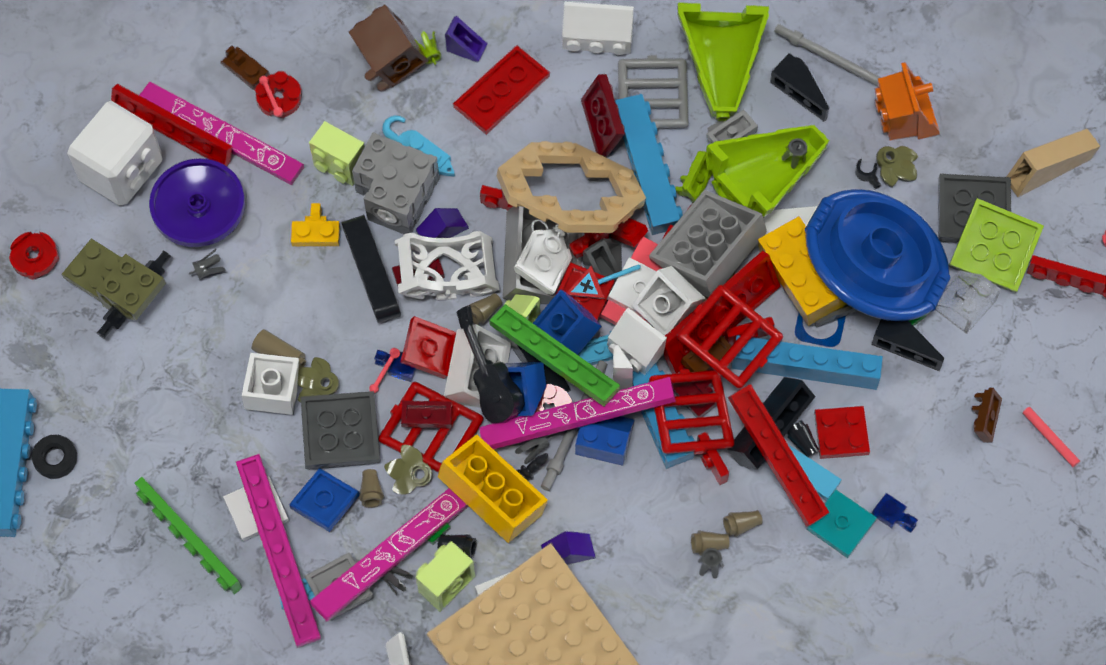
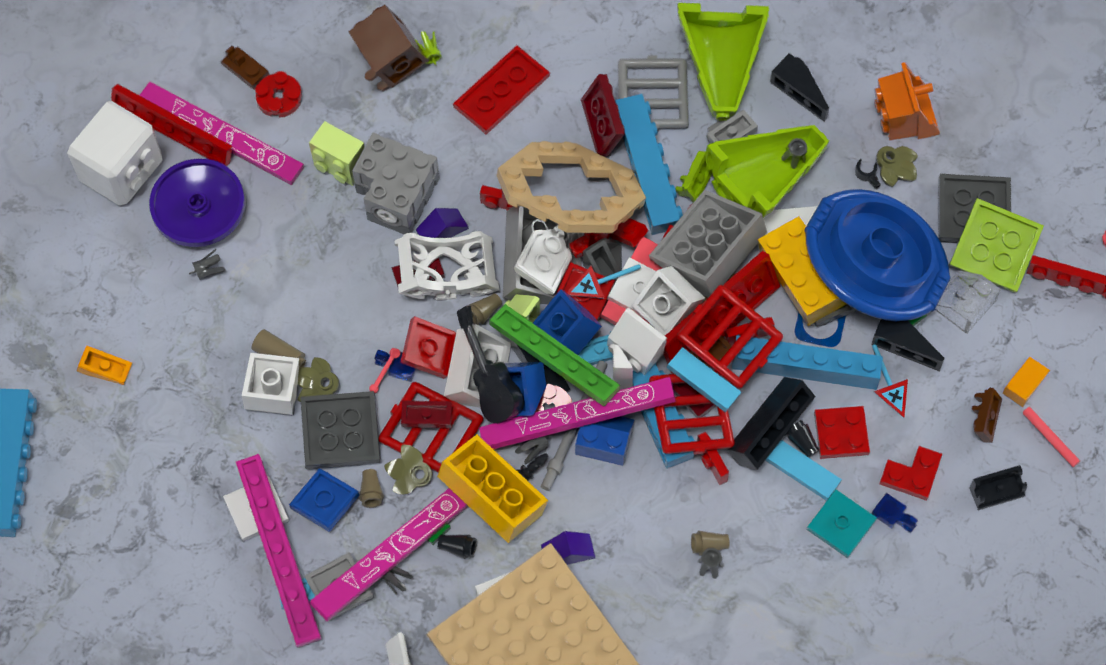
red plate [9,232,59,280] -> none
black tyre [32,435,77,479] -> none
olive piece [62,238,171,339] -> none
bright green plate [134,477,242,595] -> none
coral hinge [259,76,283,118] -> none
yellow hinge [291,203,340,247] -> none
black beam [341,215,401,323] -> none
medium azure plate [382,115,455,177] -> none
yellowish green brick [415,541,475,612] -> none
dark purple slope [445,16,488,62] -> none
white slope [562,2,634,55] -> none
dark tan cone [723,510,762,537] -> none
red plate [728,384,830,527] -> none
light grey bar [774,24,881,86] -> none
tan slope [1006,129,1101,197] -> none
none -> light orange slope [77,345,132,385]
none -> medium azure tile [667,347,741,413]
none -> piece [872,344,908,418]
none -> red plate [879,446,942,501]
none -> black hinge [969,465,1027,511]
none -> light orange slope [1002,357,1050,407]

